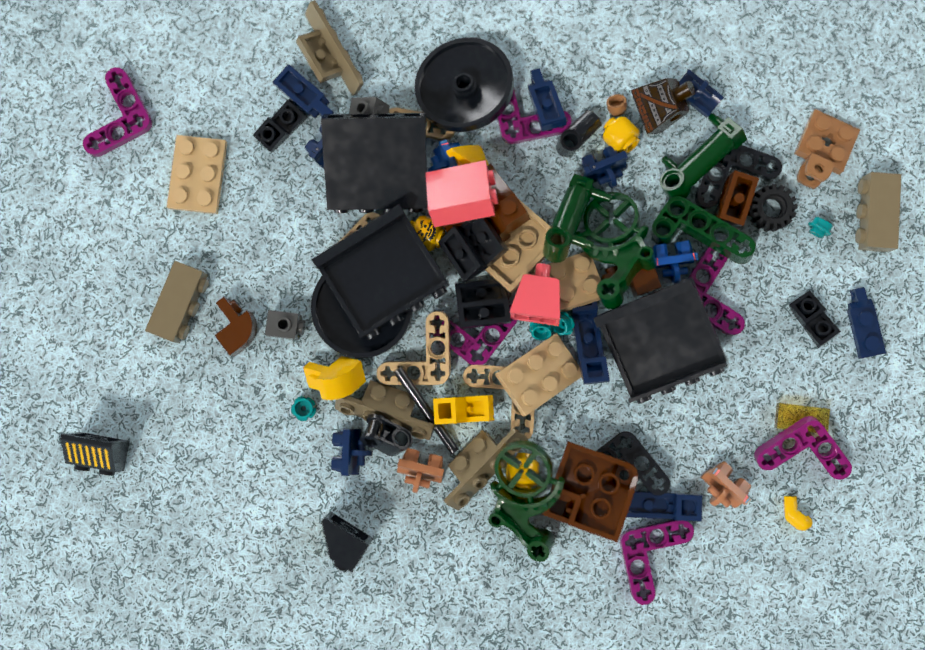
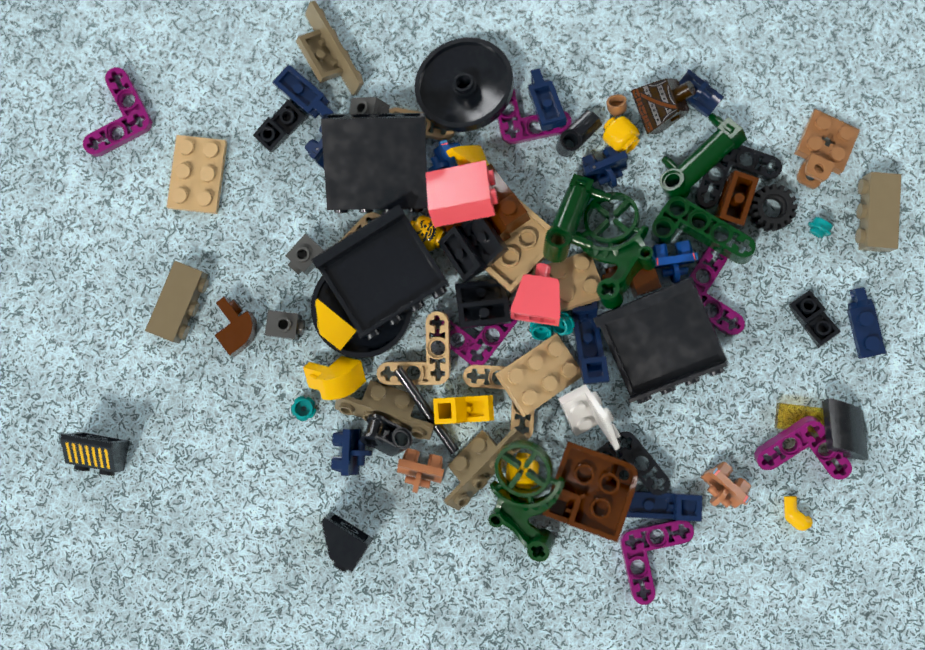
none -> dark grey brick [285,234,324,275]
none -> yellow slope [315,299,357,350]
none -> white bracket [558,384,620,450]
none -> black slope [822,398,869,461]

